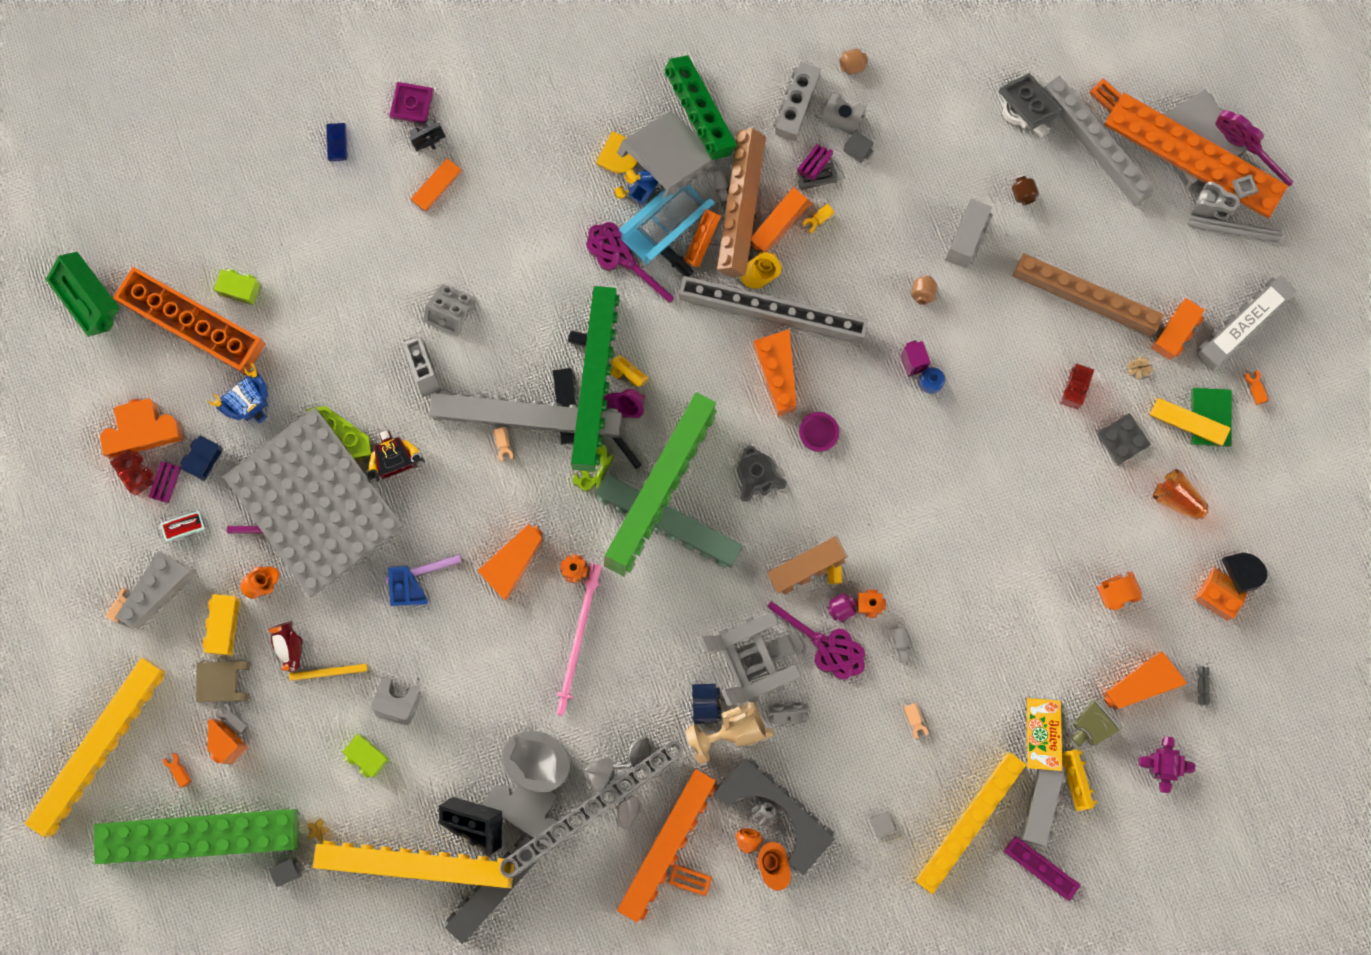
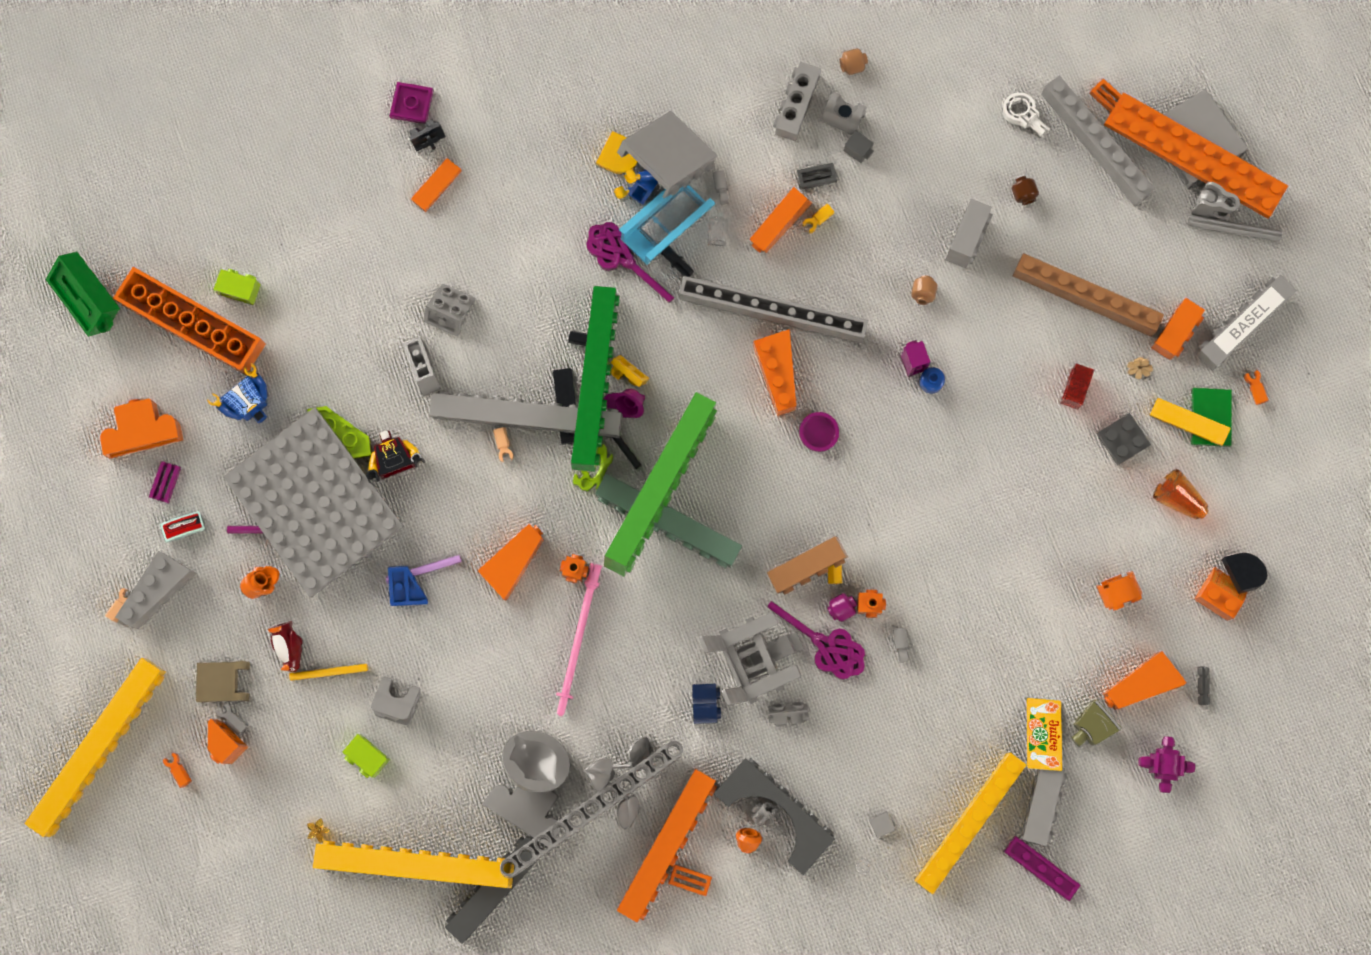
bright green brick [94,809,299,864] -> none
clear red brick [110,449,154,496] -> none
dark blue brick [181,435,223,481] -> none
yellow brick [202,594,240,656] -> none
dark grey brick [269,858,303,887] -> none
clear blue plate [326,123,347,162] -> none
black wedge [439,797,502,857] -> none
green brick [664,55,737,160] -> none
orange tile [684,209,721,268] -> none
tan piece [686,702,774,764] -> none
medium nougat brick [717,128,766,278] -> none
dark grey tile [738,446,787,502] -> none
yellow piece [740,252,782,289] -> none
orange piece [757,842,791,891] -> none
magenta tile [798,144,833,181] -> none
light nougat bar [904,703,928,739] -> none
dark grey tile [999,73,1063,130] -> none
yellow plate [1062,749,1097,811] -> none
magenta piece [1215,110,1293,187] -> none
light grey tile [1232,175,1258,199] -> none

